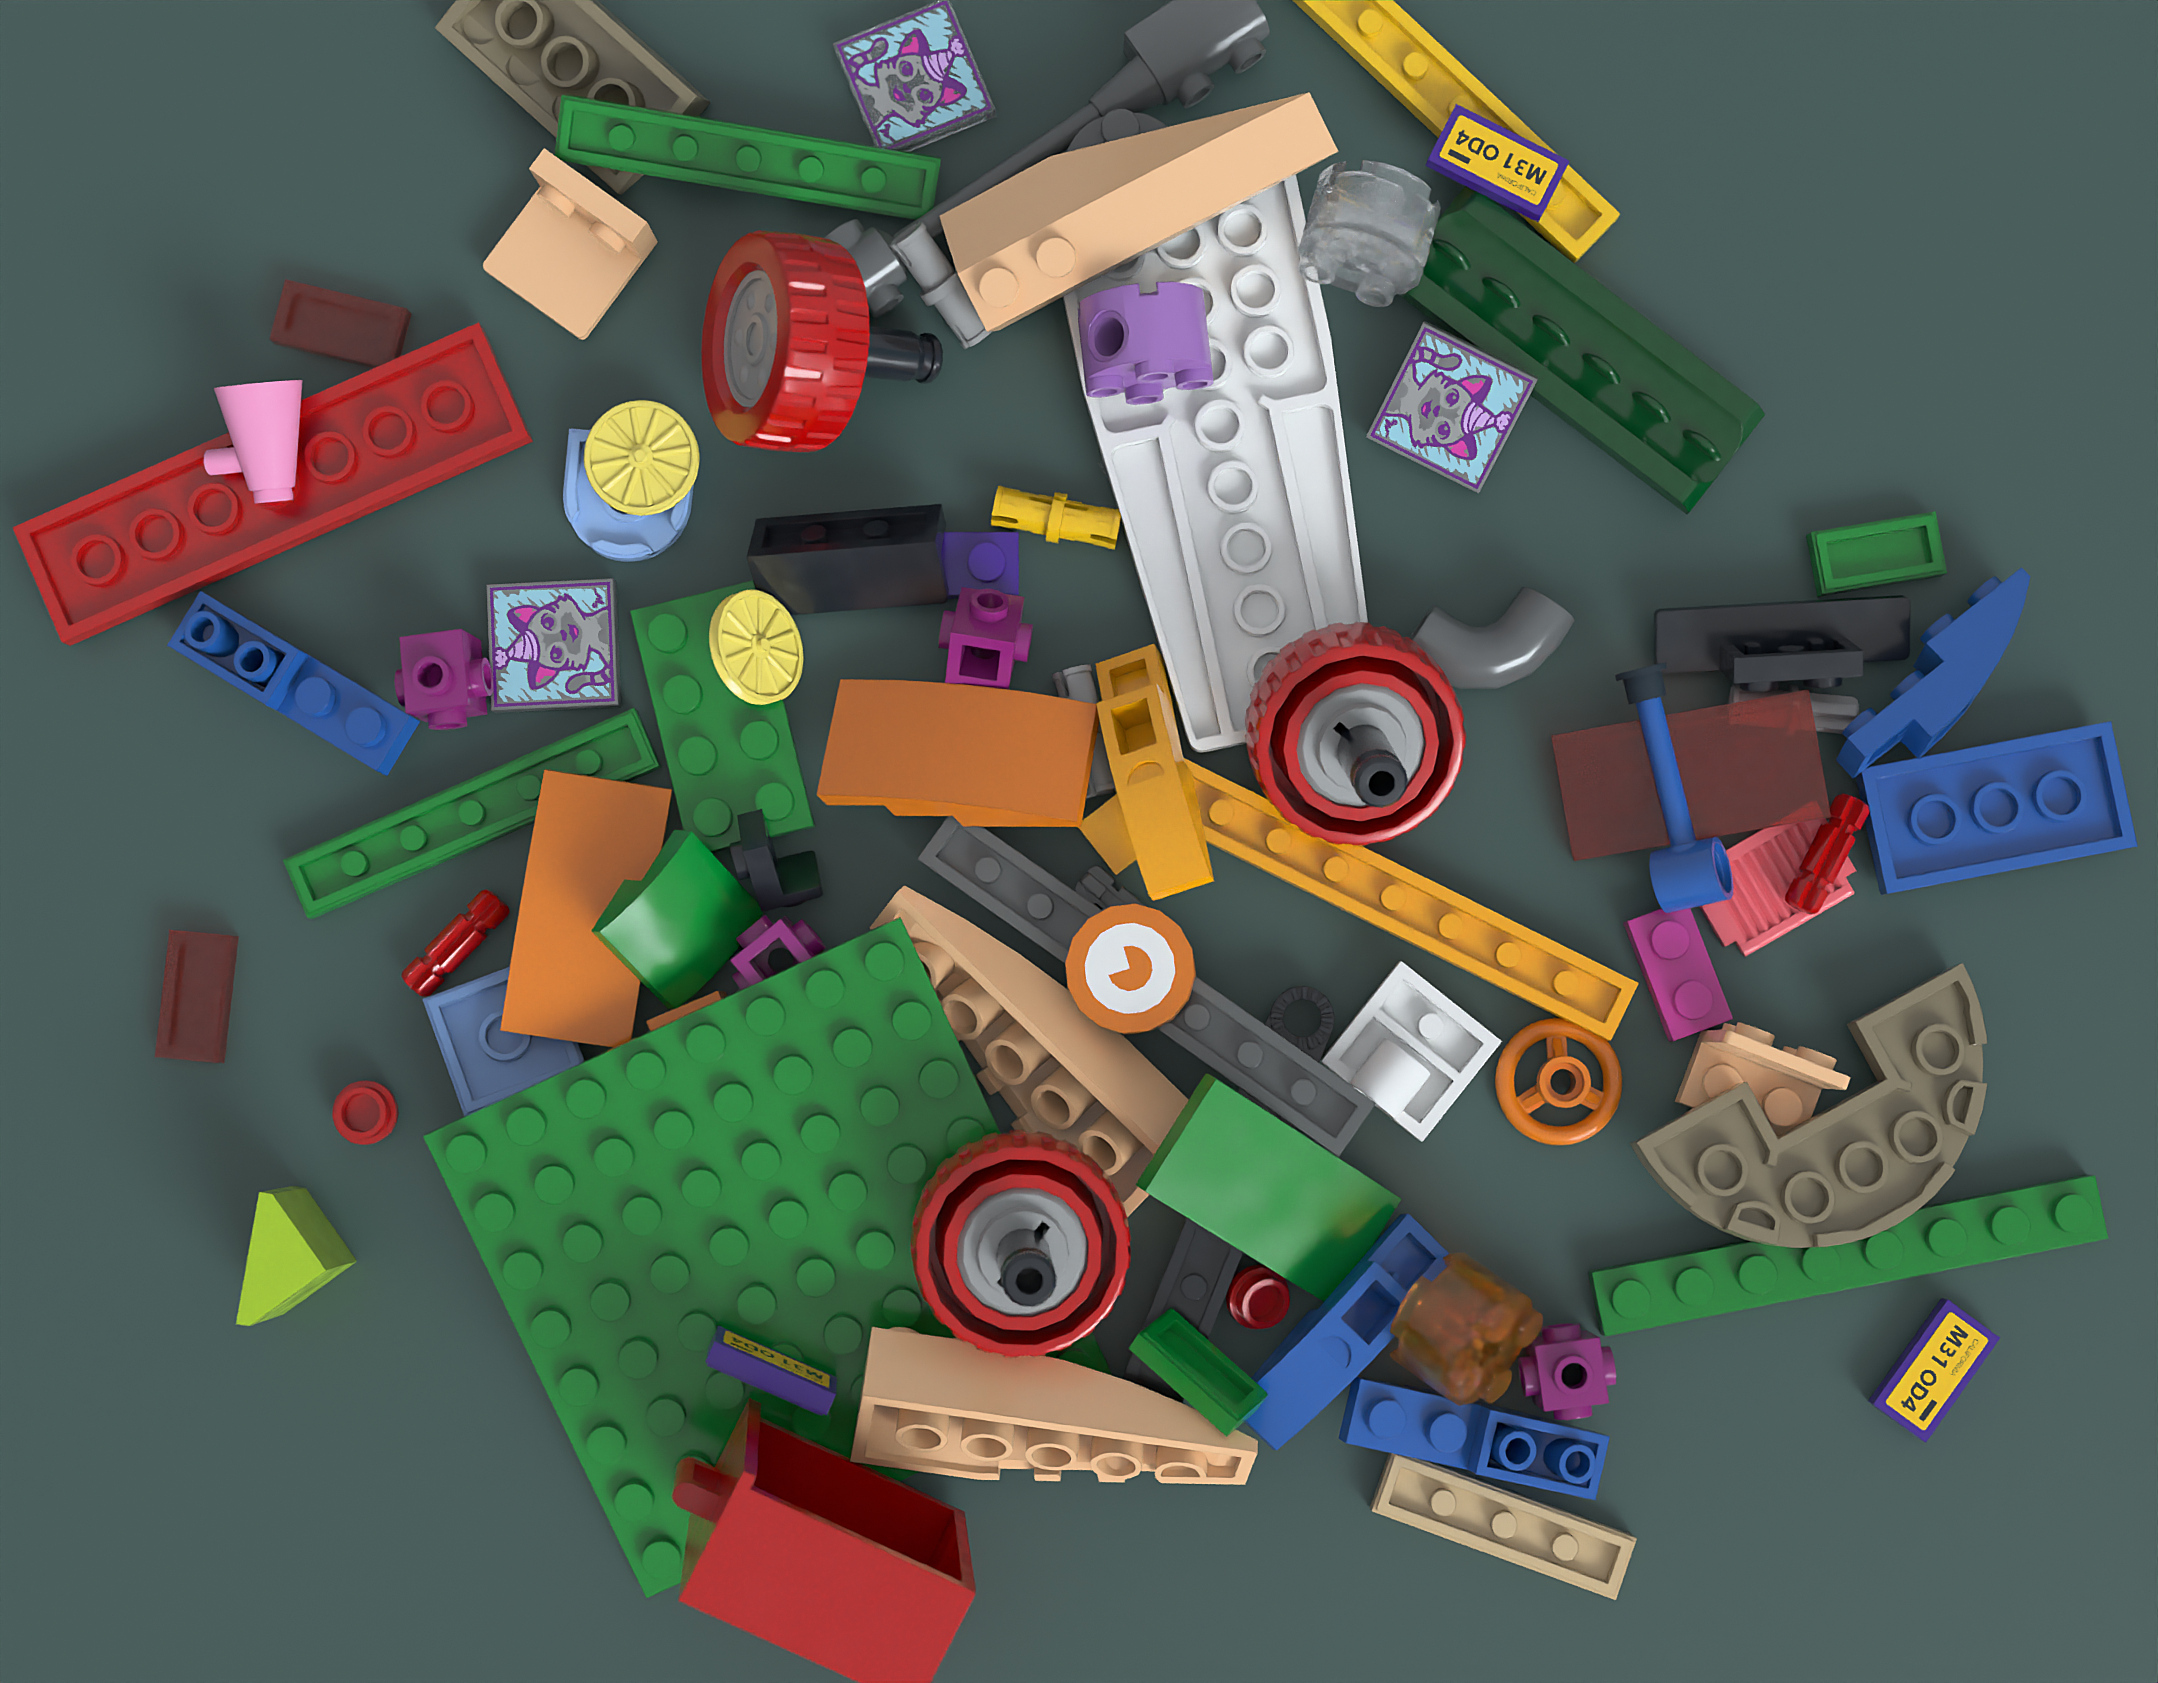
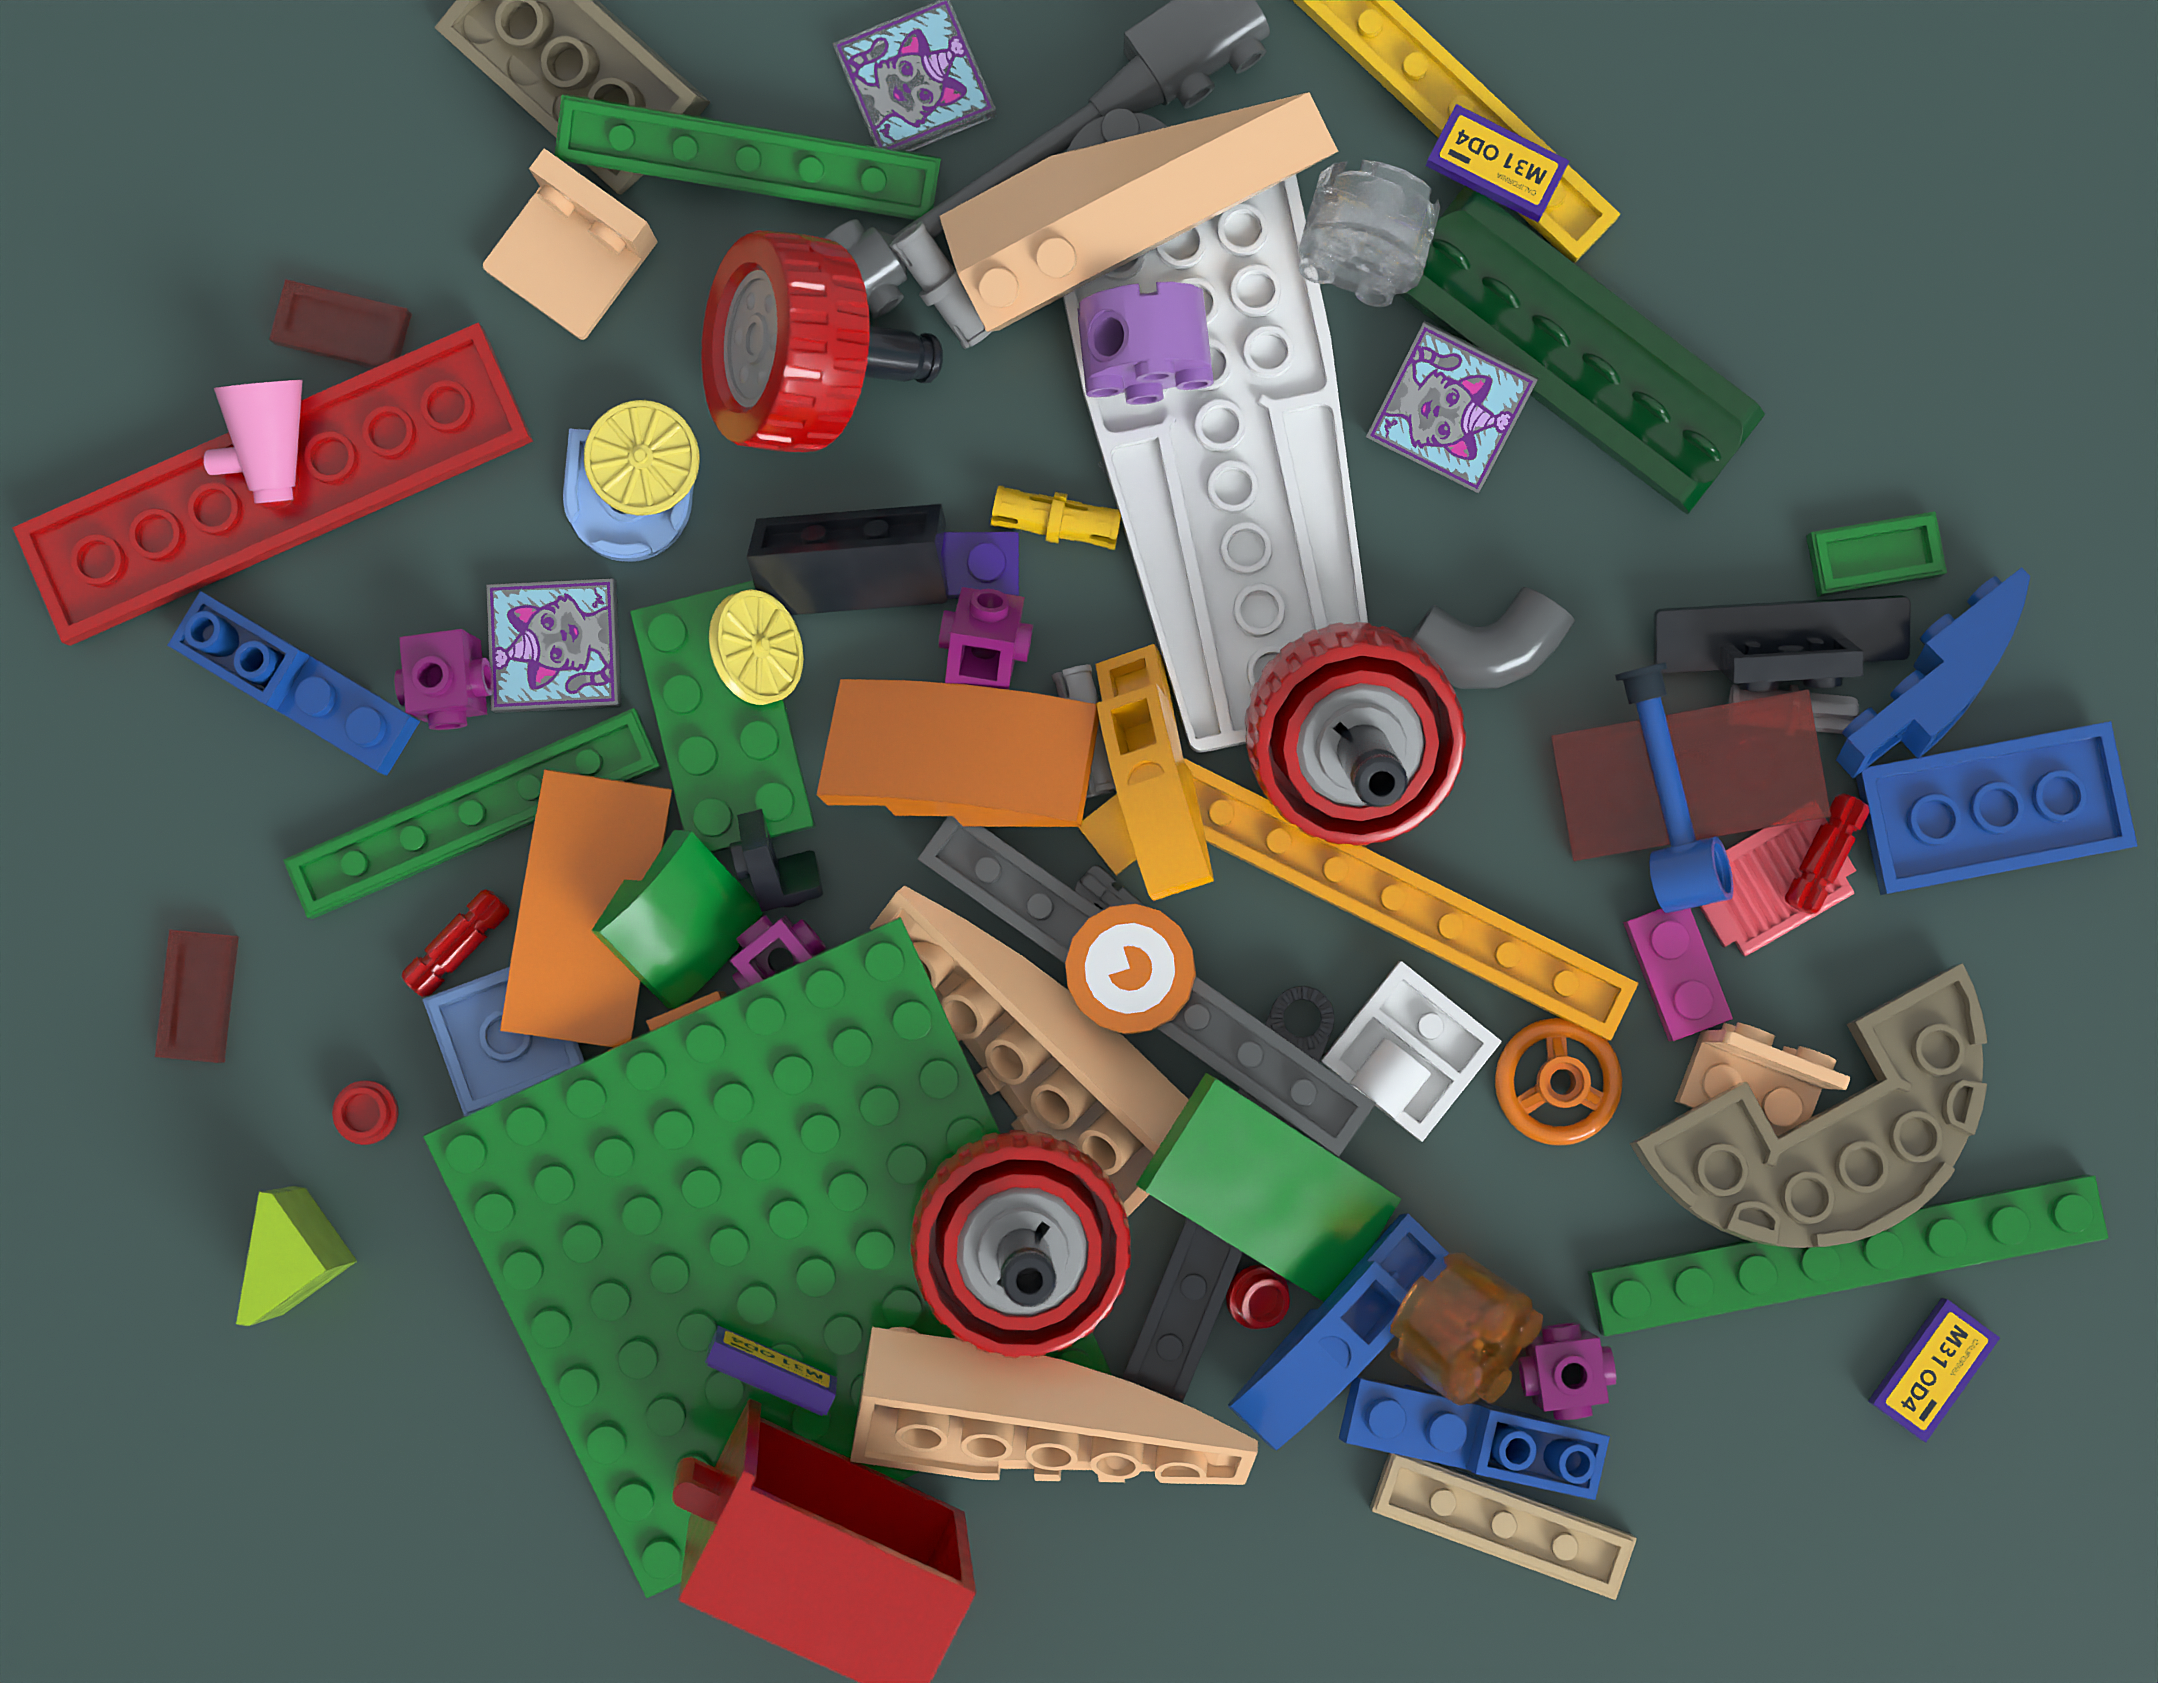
green tile [1128,1308,1269,1437] -> none

